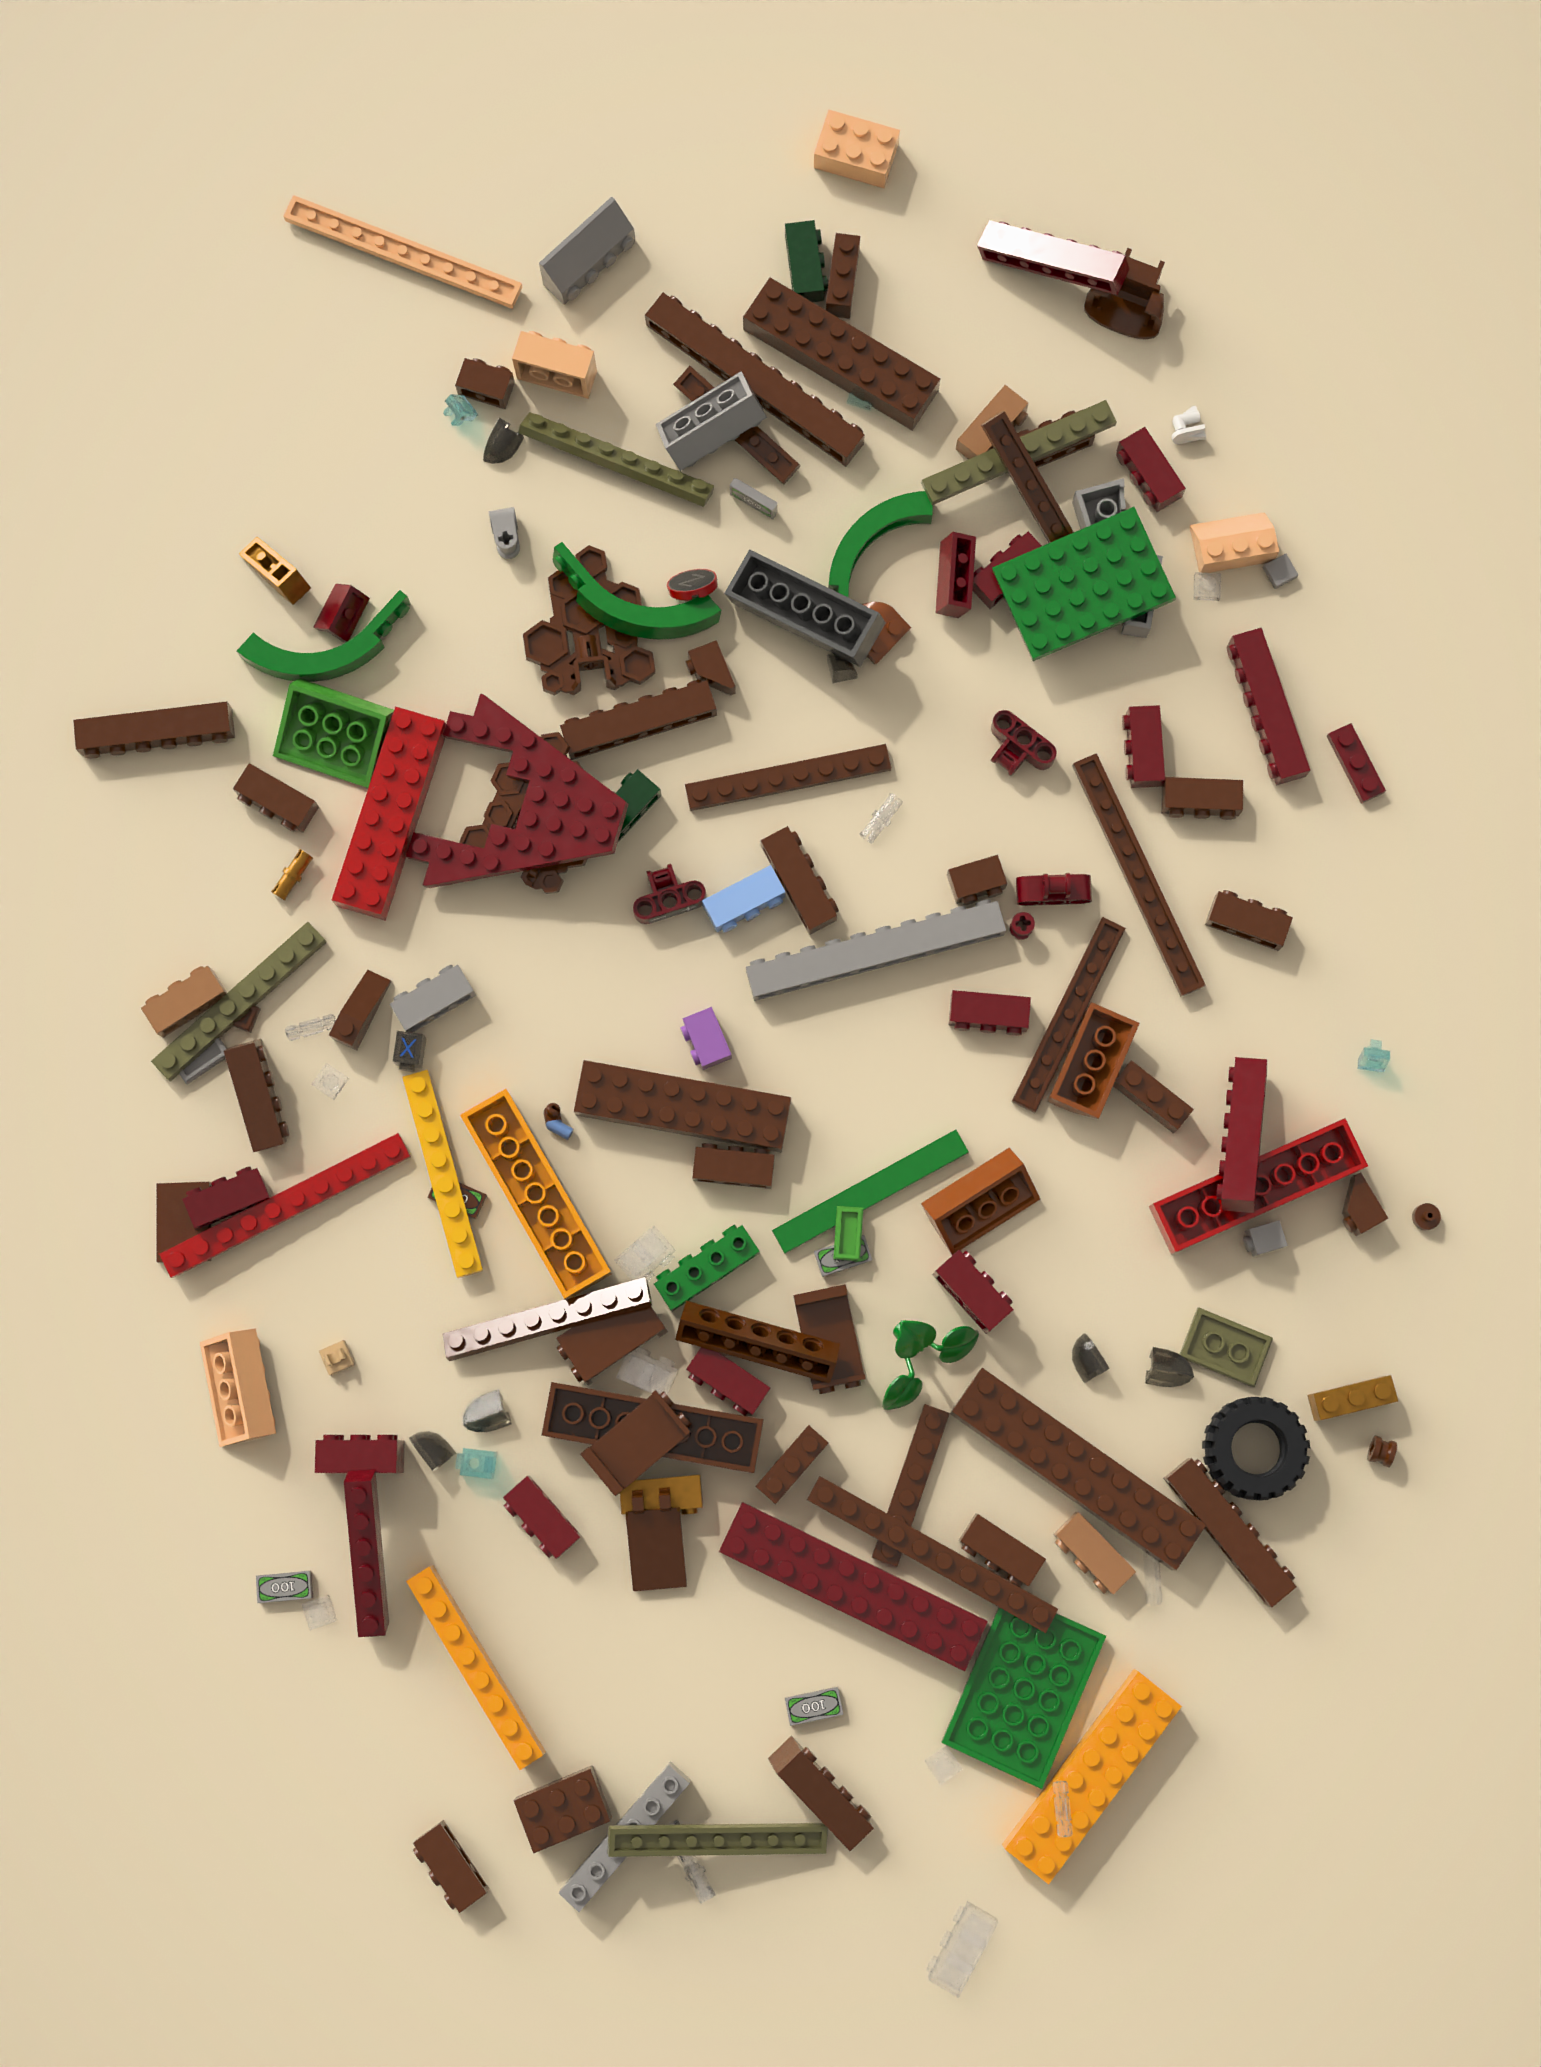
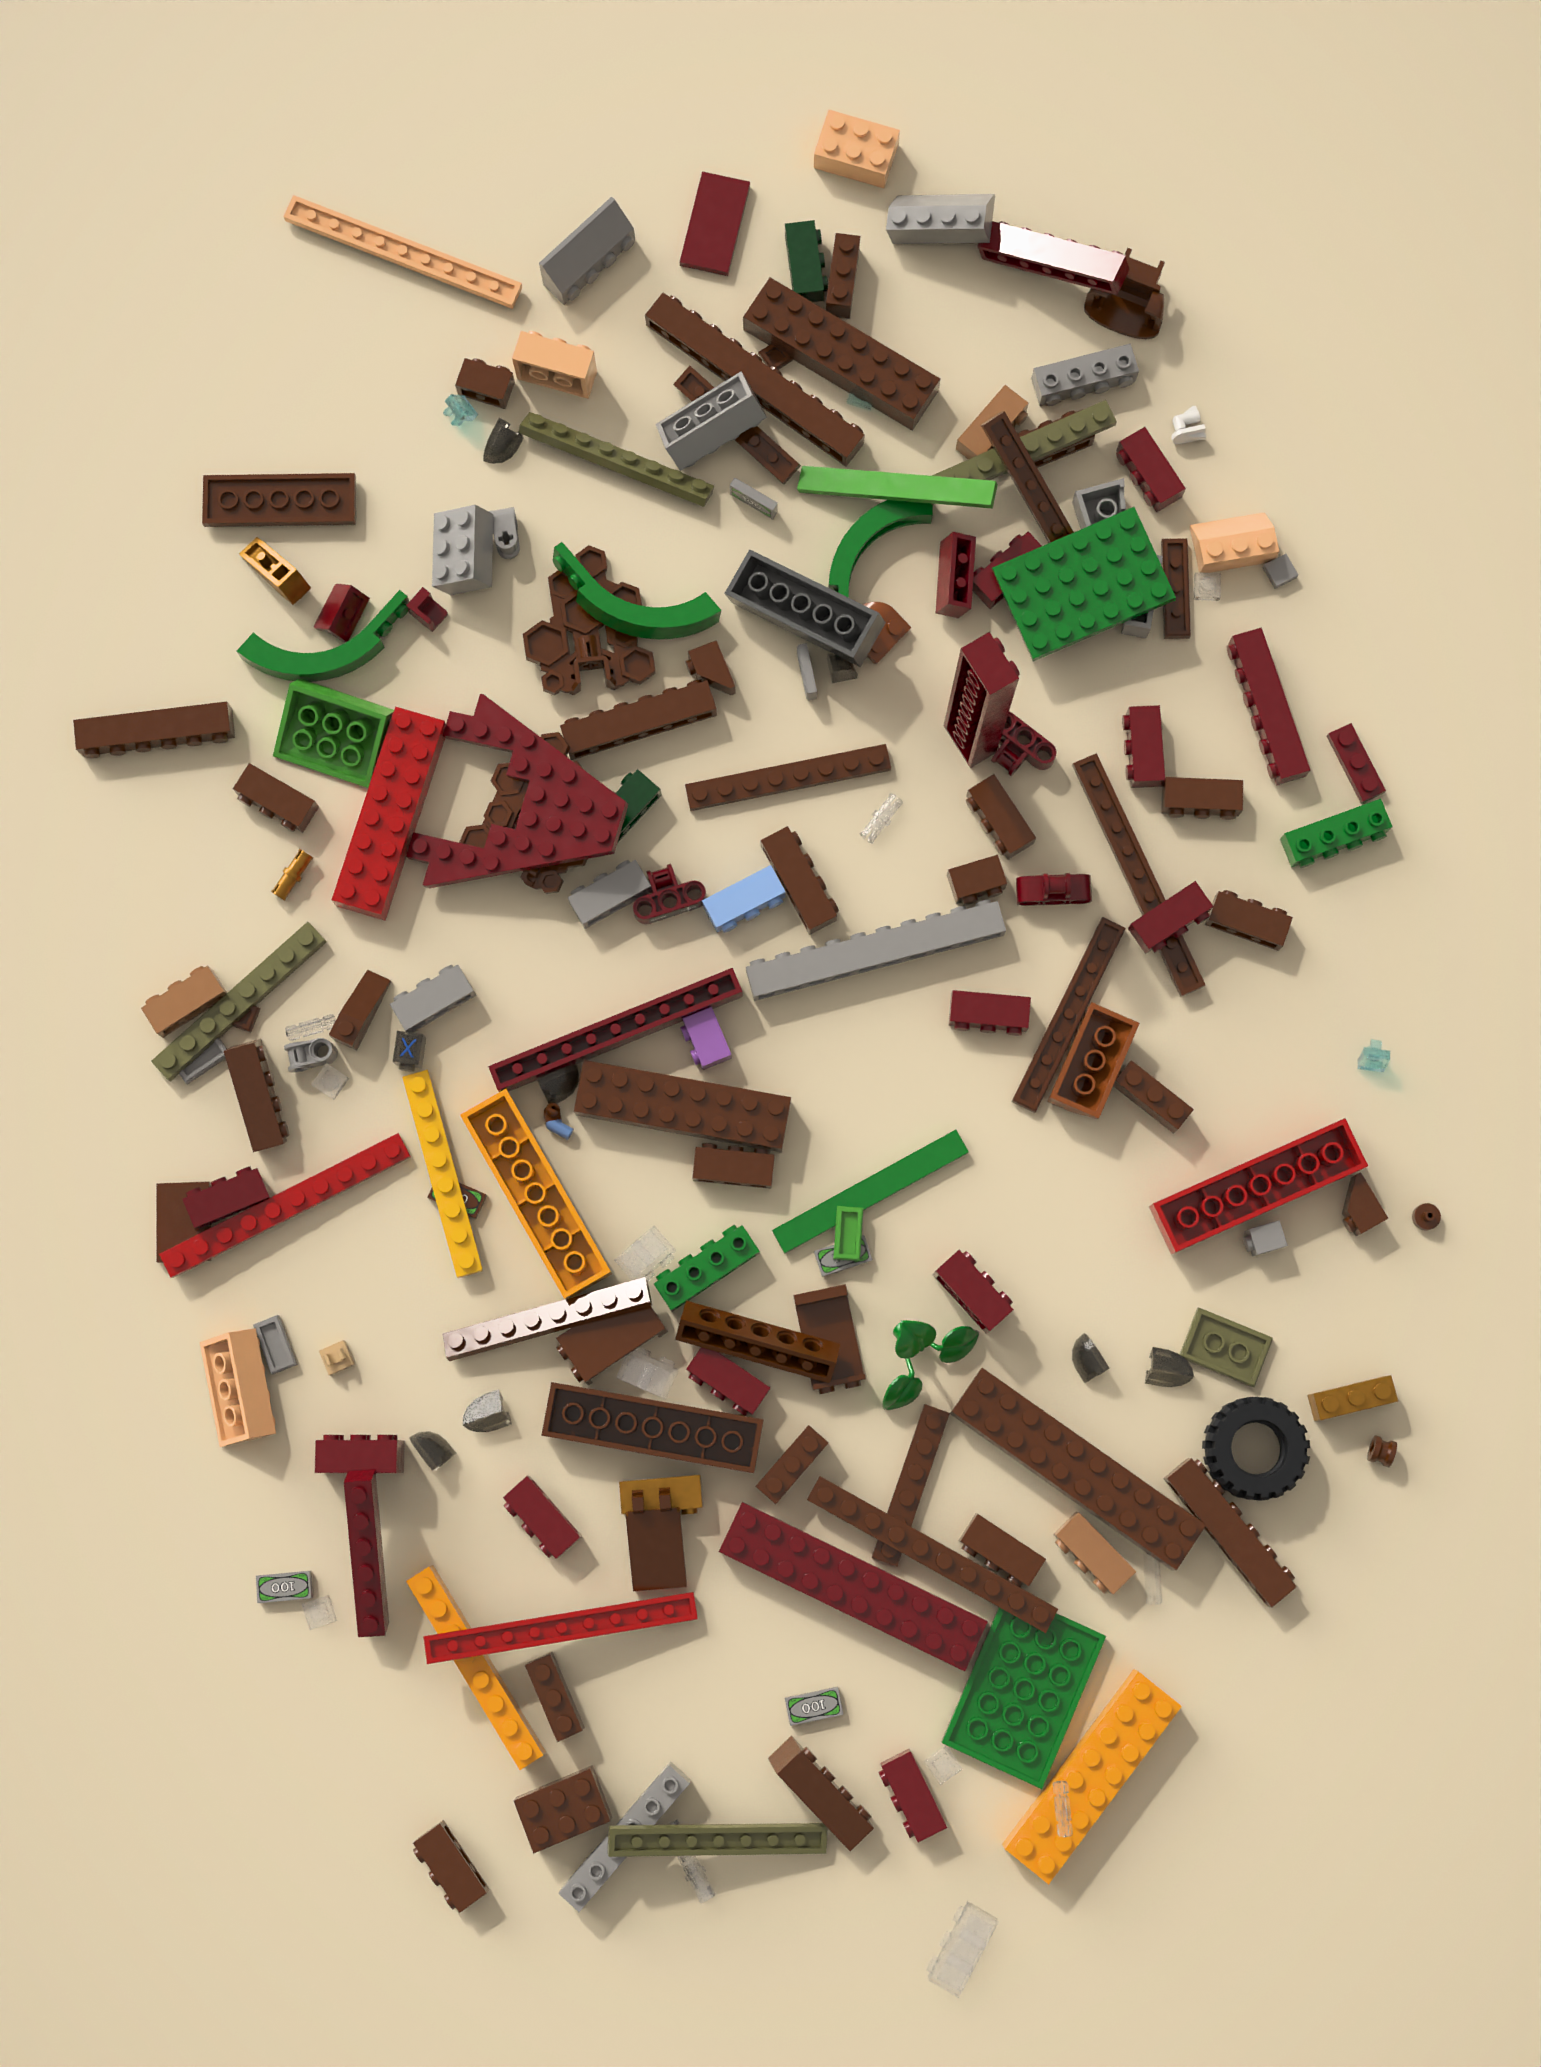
clear light blue brick [456,1448,497,1479] -> none
reddish brown panel [580,1390,691,1496] -> none
tile [667,569,718,601] -> none
dark orange slope [921,1147,1040,1255] -> none
dark red bush [1009,912,1035,940] -> none
dark red brick [1216,1057,1267,1213] -> none
none -> reddish brown plate [202,473,356,527]
none -> light grey tile [253,1315,298,1375]
none -> light grey piece [284,1038,338,1073]
none -> dark red panel [406,587,448,632]
none -> red plate [423,1592,698,1664]
none -> light grey brick [432,505,493,595]
none -> dark red brick [488,968,743,1092]
none -> reddish brown brick [525,1652,585,1742]
none -> clear smoke brick [537,1065,580,1104]
none -> light grey brick [567,860,652,929]
none -> dark red tile [679,171,750,276]
none -> reddish brown tile [758,344,793,370]
none -> bright green tile [797,466,998,509]
none -> light grey tile [797,643,817,701]
none -> dark red brick [878,1749,947,1843]
none -> light grey slope [886,194,995,244]
none -> dark red brick [943,632,1020,768]
none -> reddish brown brick [966,774,1036,859]
none -> light grey brick [1031,343,1139,406]
none -> dark red brick [1128,881,1213,954]
none -> reddish brown tile [1161,538,1191,639]
none -> green brick [1280,799,1393,868]

